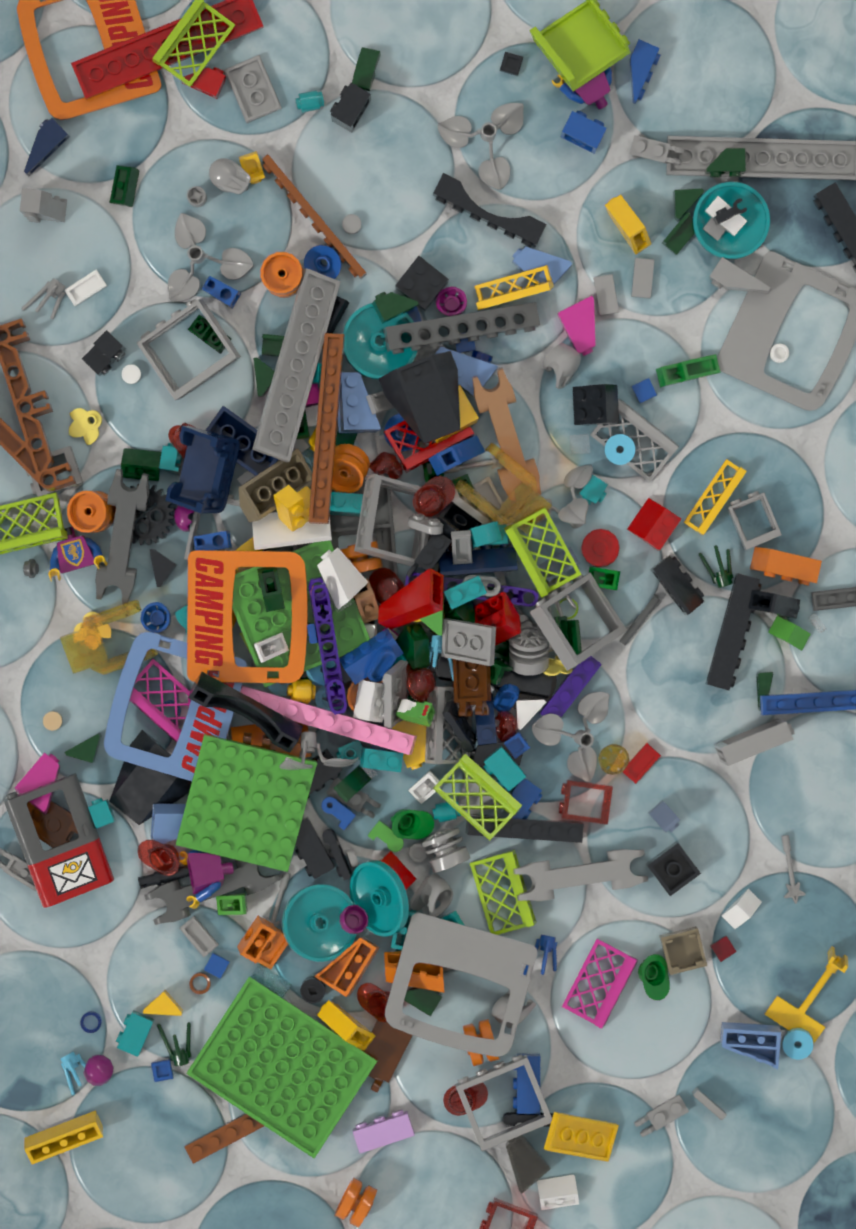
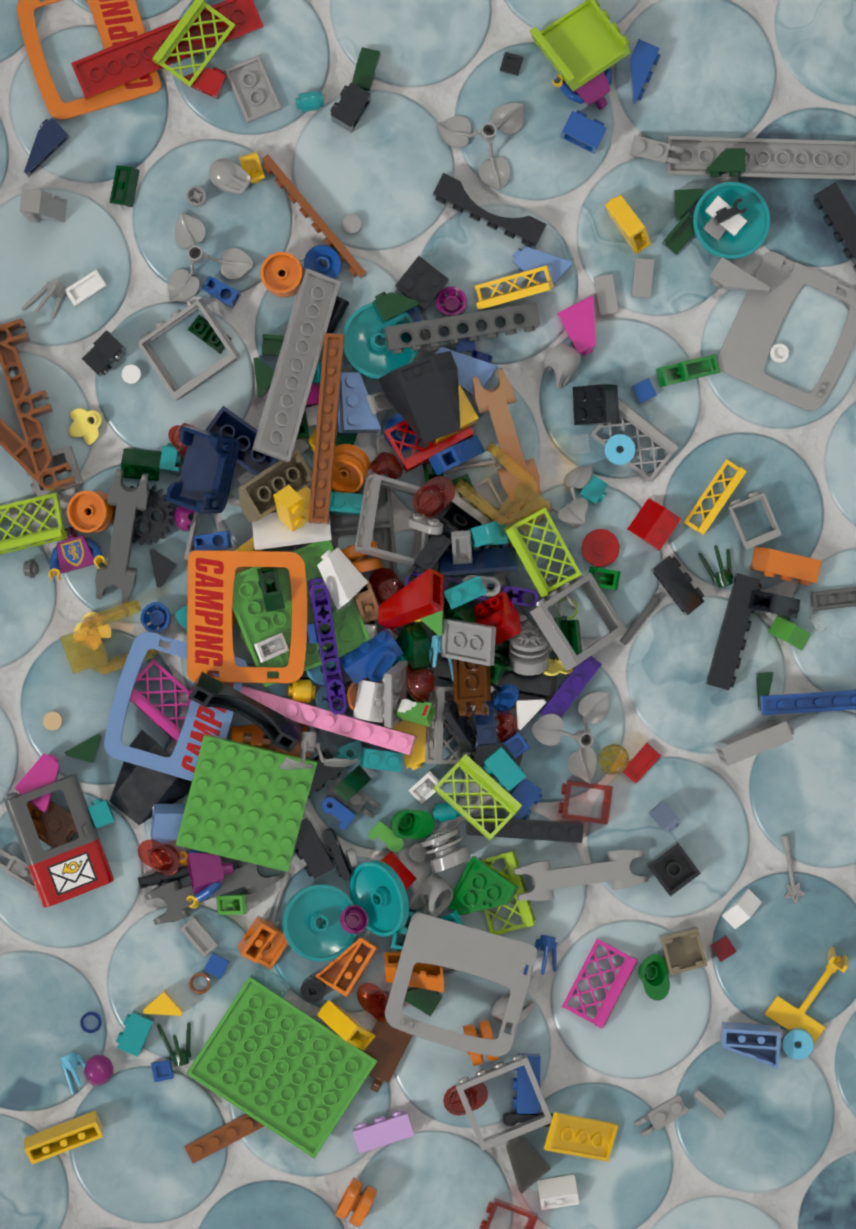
none -> green plate [448,856,519,915]

